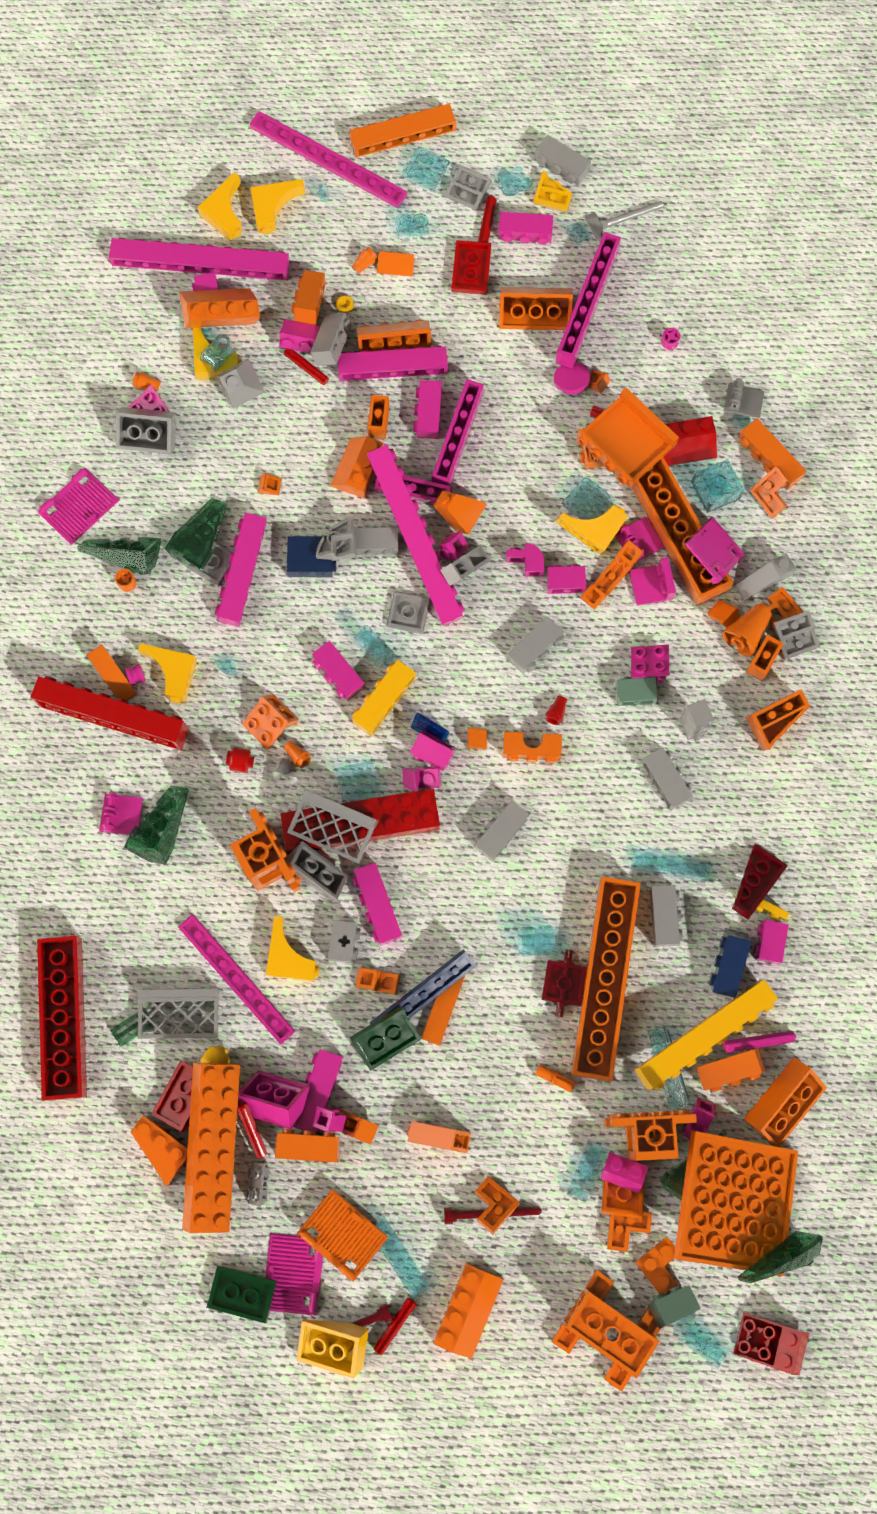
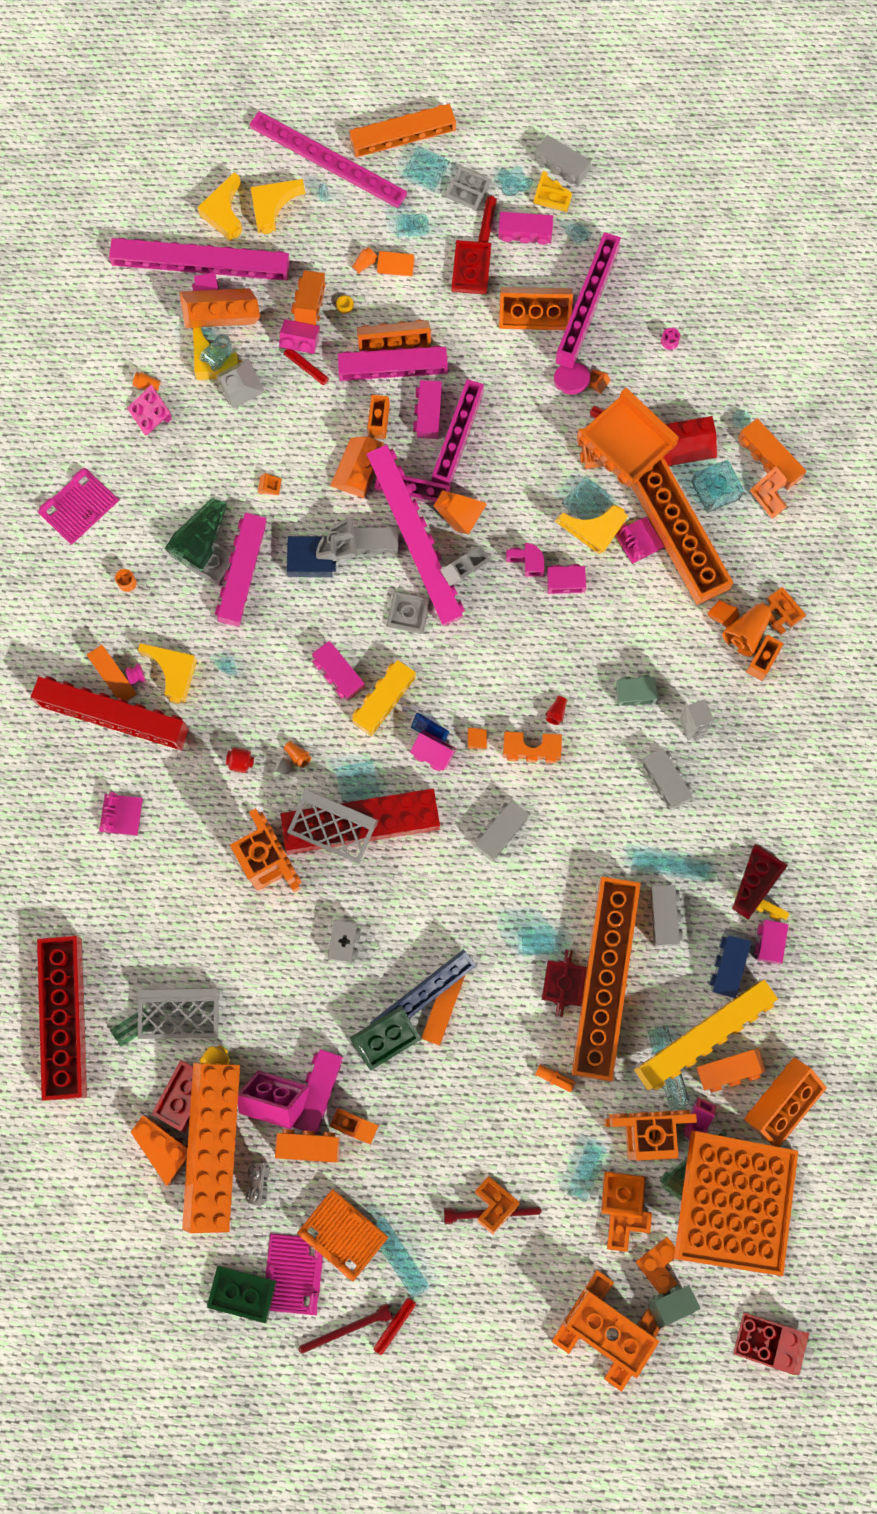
clear green wedge [77,537,161,575] -> none
light grey brick [116,407,176,454] -> none
clear green wedge [124,785,189,865] -> none
dark pink tile [178,914,296,1045] -> none
red axle [237,1103,267,1158] -> none
orange bracket [242,694,299,749] -> none
yellow arch [266,916,320,982] -> none
light grey slope [285,841,348,901] -> none
yellow slope [297,1319,369,1379] -> none
light grey brick [310,312,351,366] -> none
dark pink brick [313,1106,347,1132] -> none
dark pink brick [352,862,403,946] -> none
clear light blue brick [353,625,394,669] -> none
orange slope [355,967,401,995] -> none
dark pink slope [402,767,441,791] -> none
orange slope [407,1121,471,1153] -> none
orange slope [433,1262,504,1359] -> none
dark pink brick [438,531,469,561] -> none
light grey brick [507,616,563,674] -> none
orange slope [580,541,643,610] -> none
light grey piece [585,201,664,242] -> none
dark pink brick [600,1152,648,1194] -> none
dark pink bracket [629,557,676,606] -> none
dark pink hinge [631,644,670,683] -> none
clear light blue slope [680,1323,729,1369] -> none
dark pink window [685,517,745,584] -> none
dark pink axle [723,1031,796,1053] -> none
light grey hinge [724,378,764,418] -> none
light grey slope [735,553,796,601] -> none
clear green wedge [737,1231,823,1283] -> none
orange wedge [745,689,810,751] -> none
light grey slope [773,611,820,660] -> none

